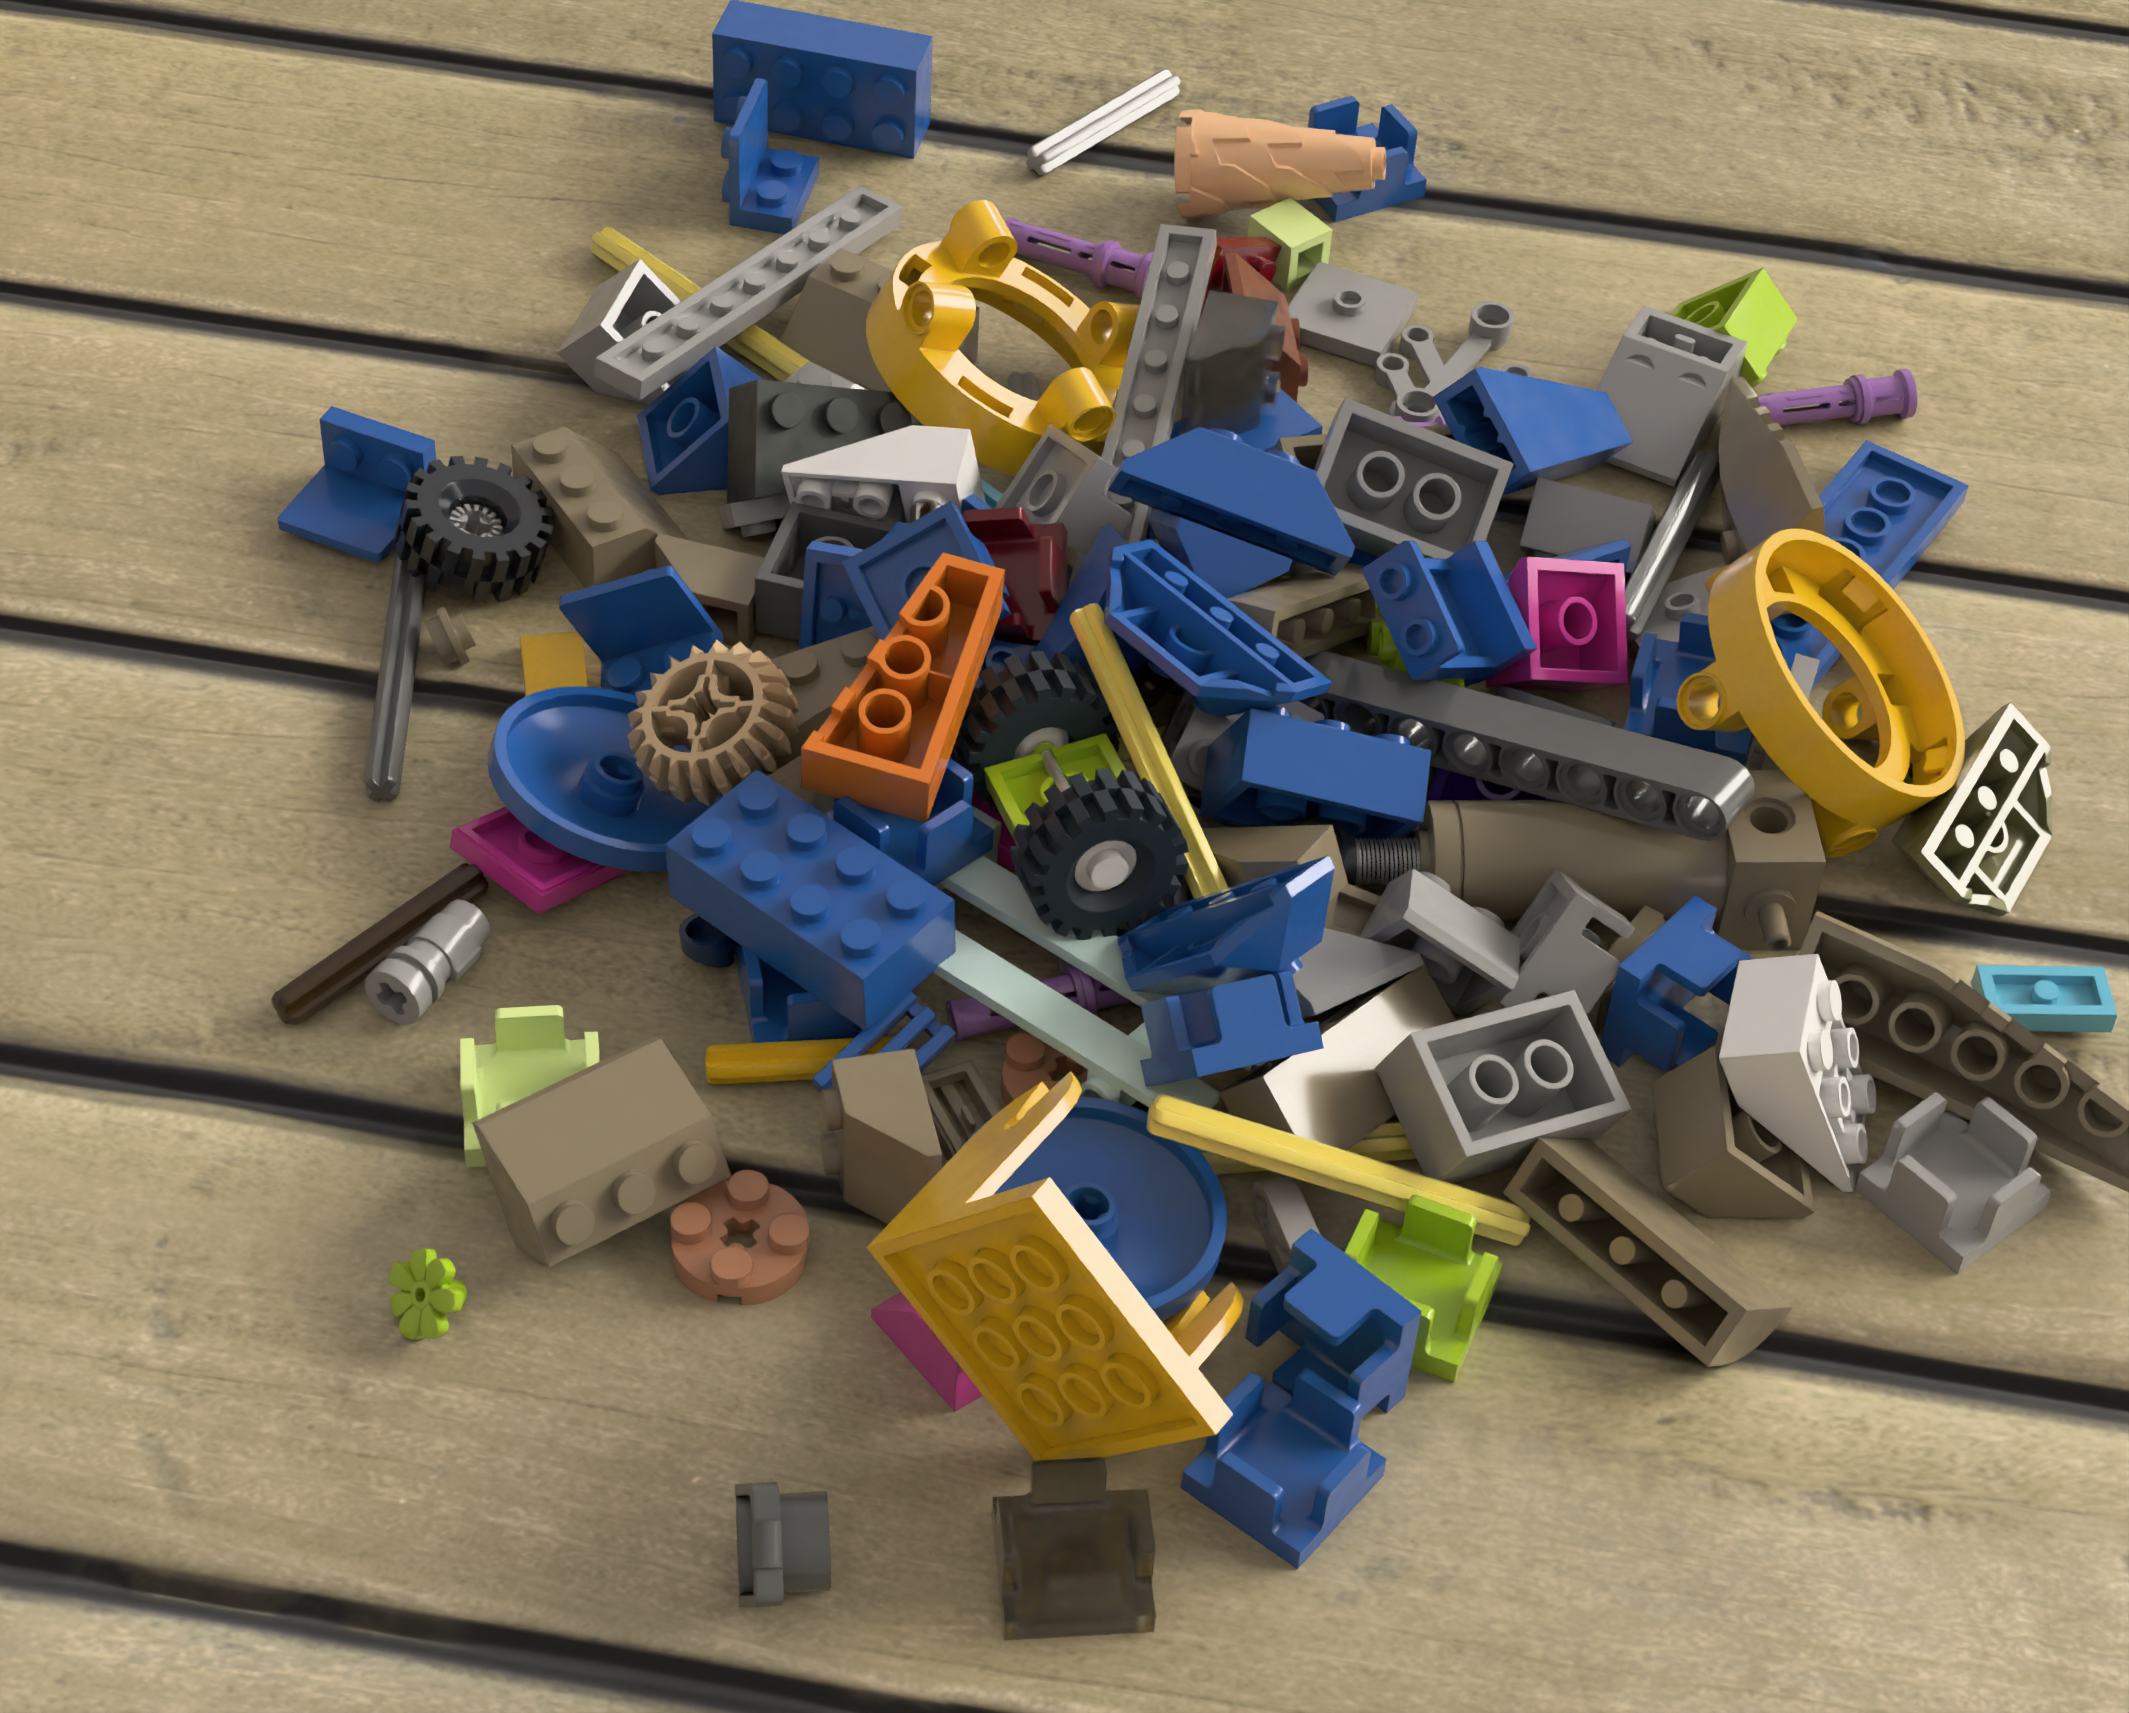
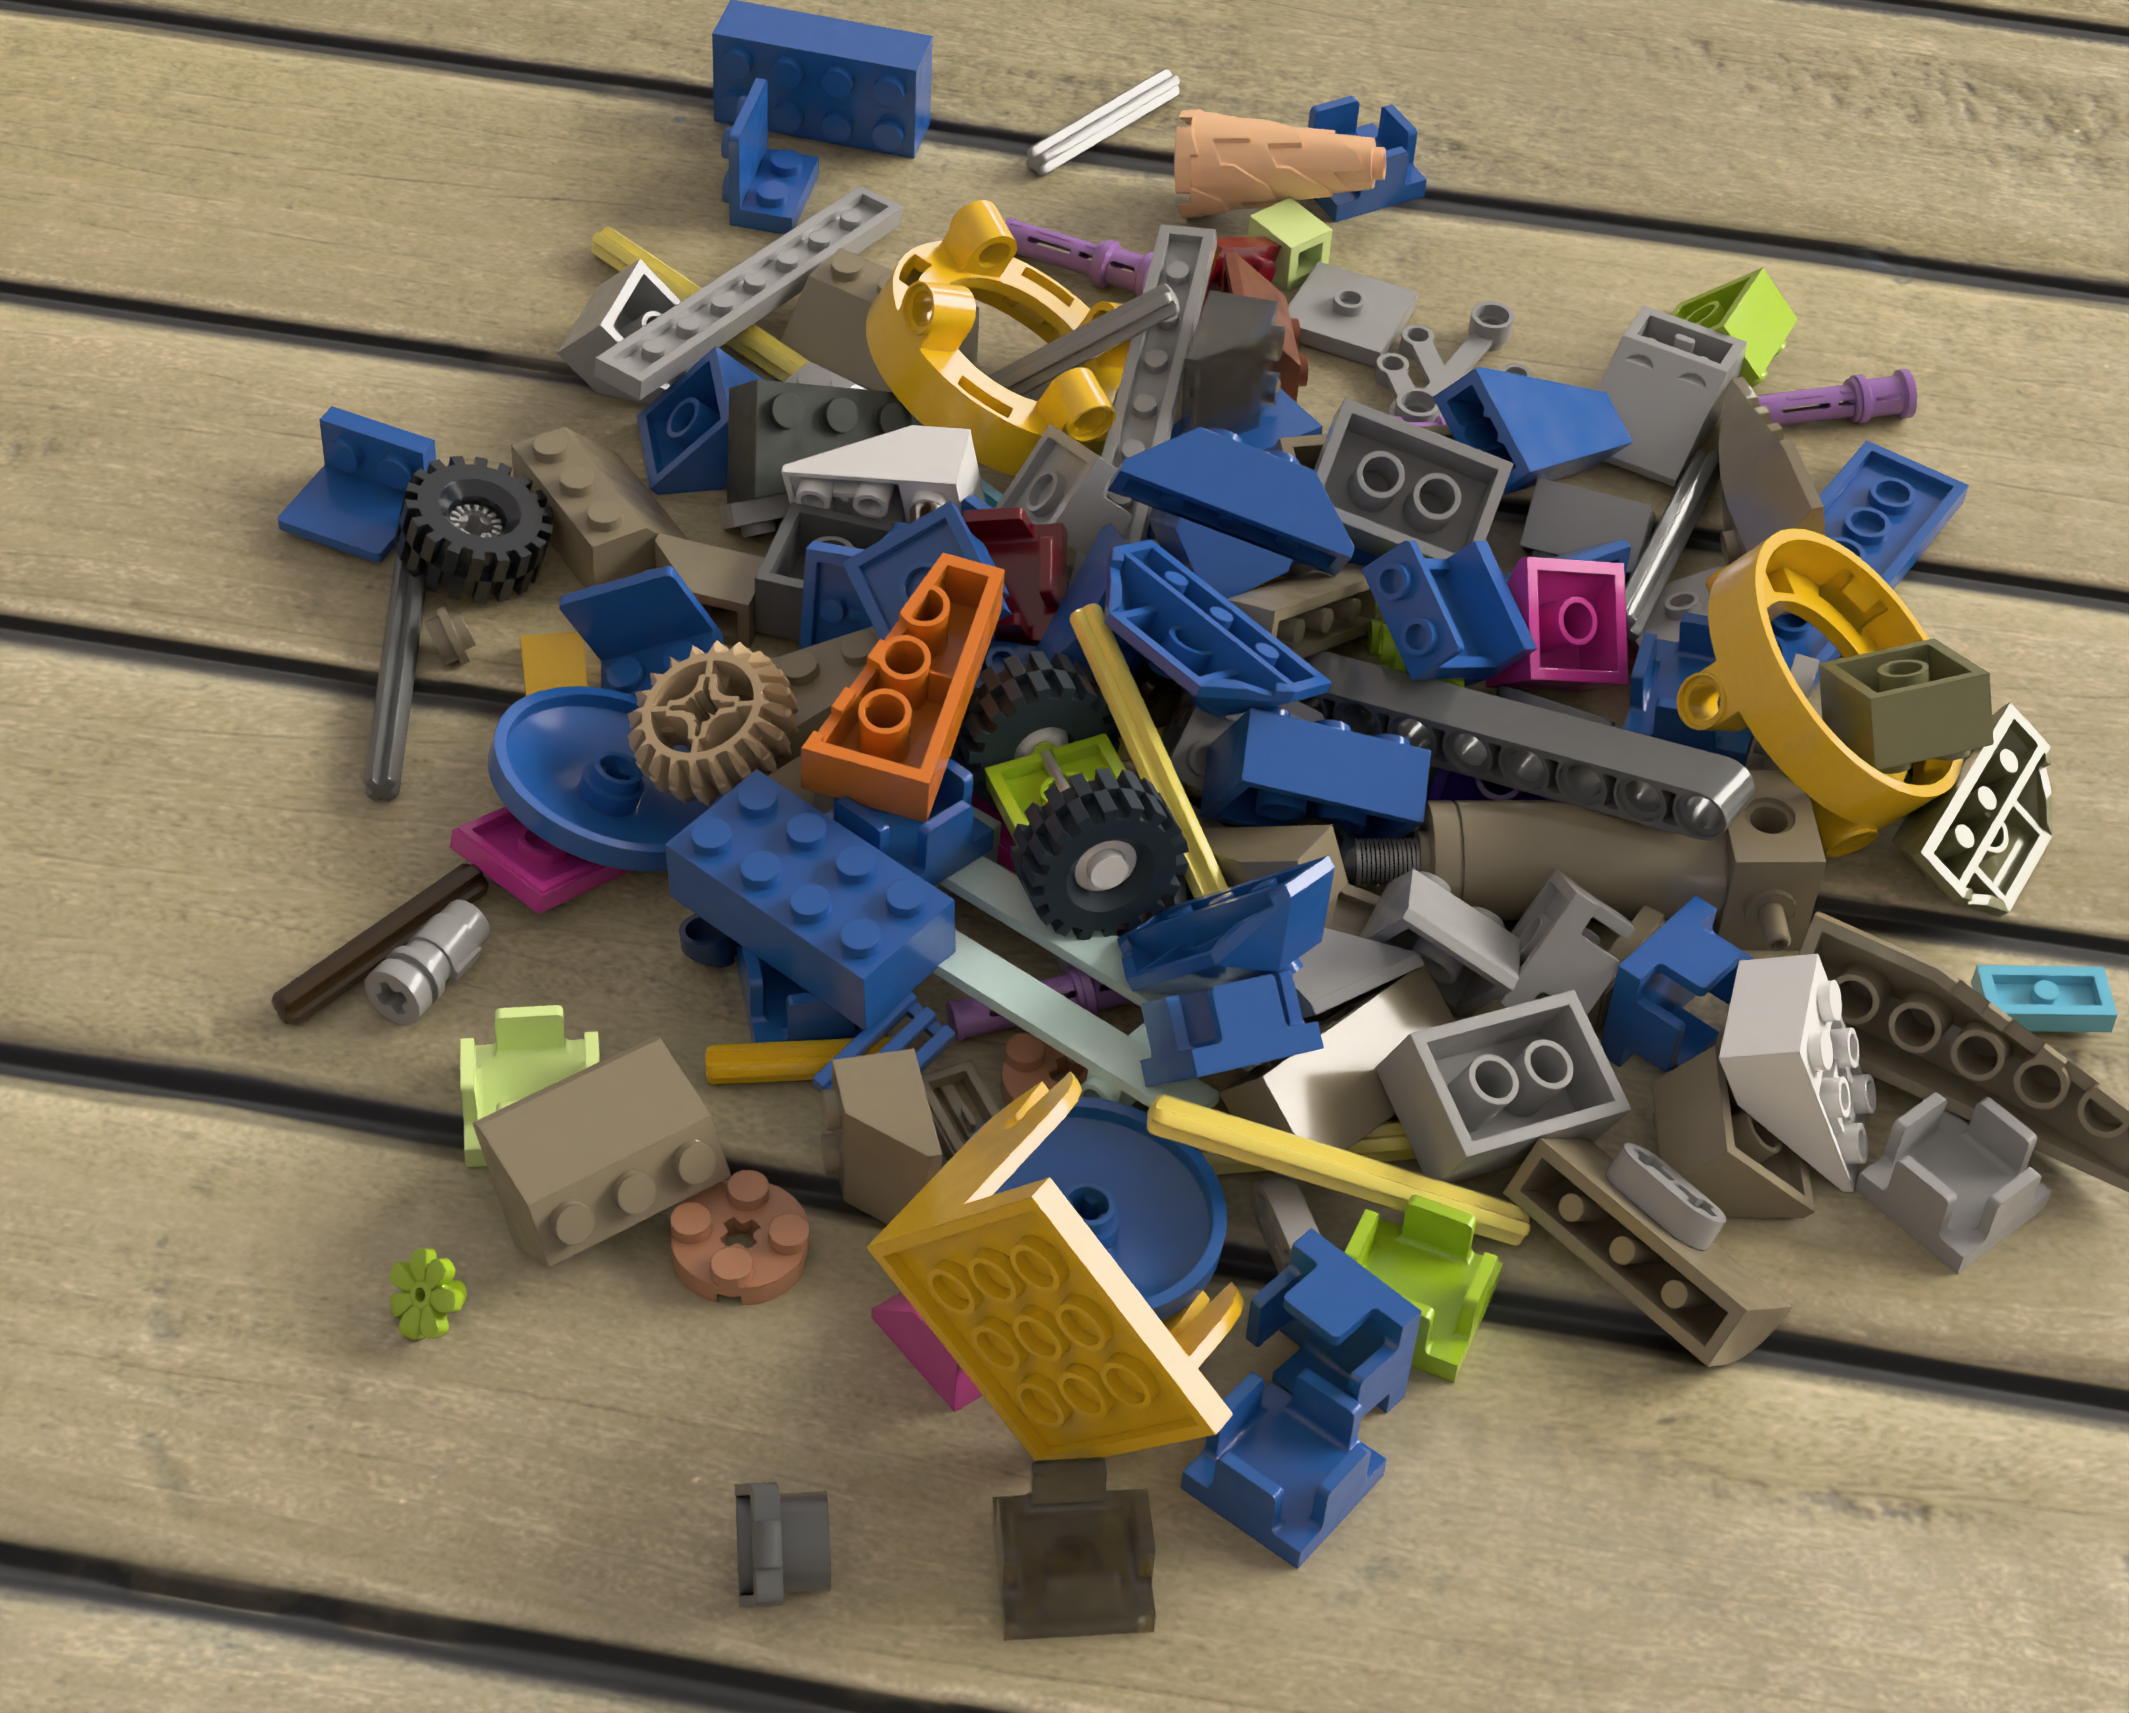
none -> light grey axle [988,284,1180,396]
none -> light grey beam [1606,1143,1726,1251]
none -> olive brick [1818,638,1994,774]

